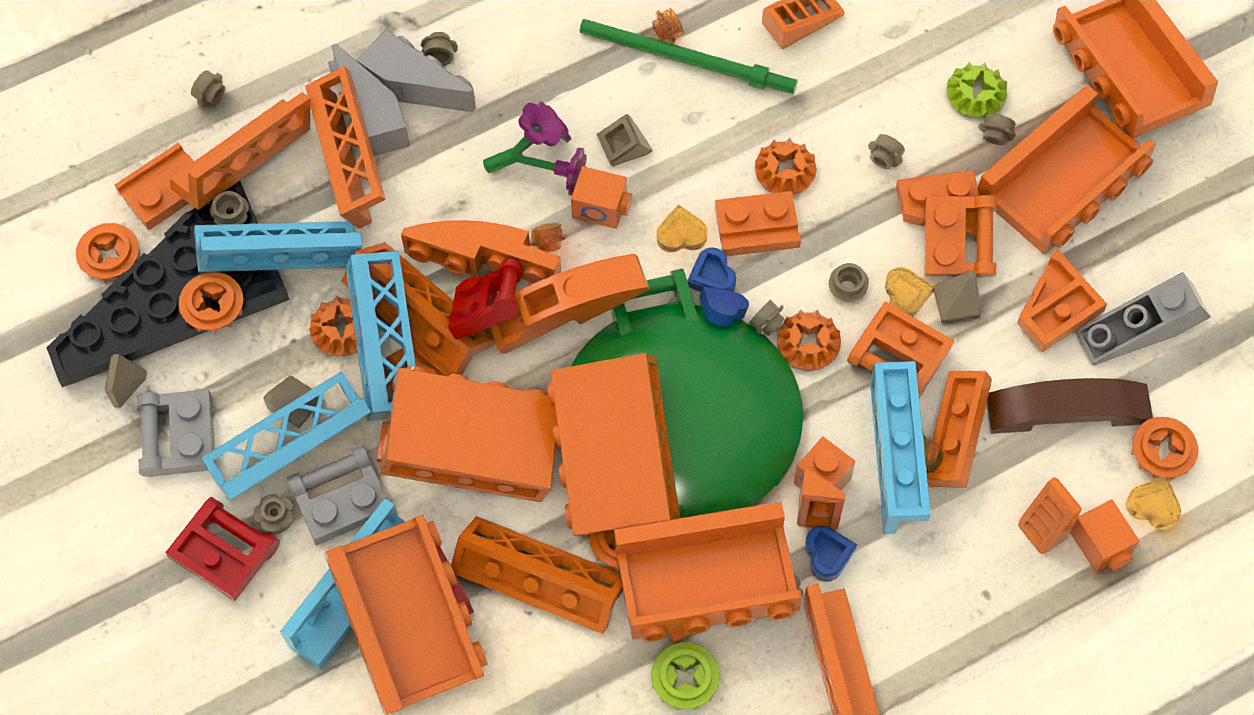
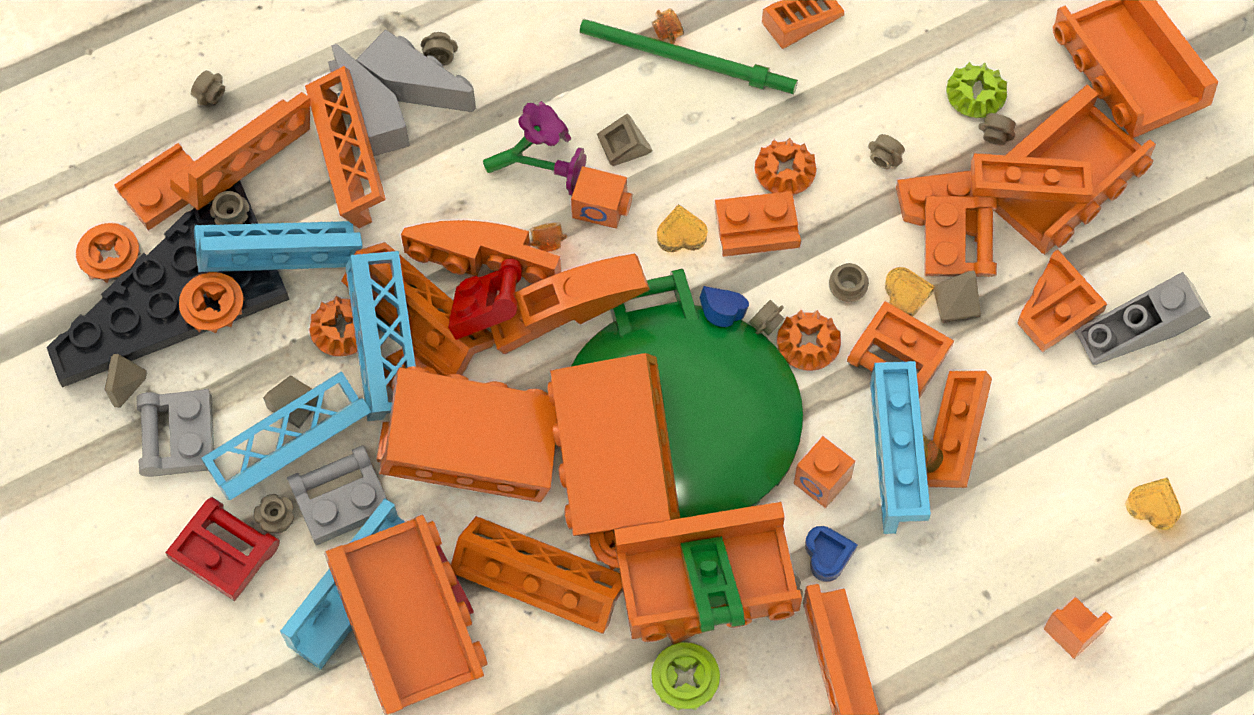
blue tile [687,247,736,292] -> none
orange slope [797,468,845,530] -> none
reddish brown slope [986,378,1153,434] -> none
orange slope [1018,477,1082,554] -> none
orange brick [1070,499,1140,573] -> none
orange gear [1131,417,1199,480] -> none
none -> green plate [680,536,745,632]
none -> orange plate [970,153,1093,203]
none -> orange panel [1044,597,1113,659]

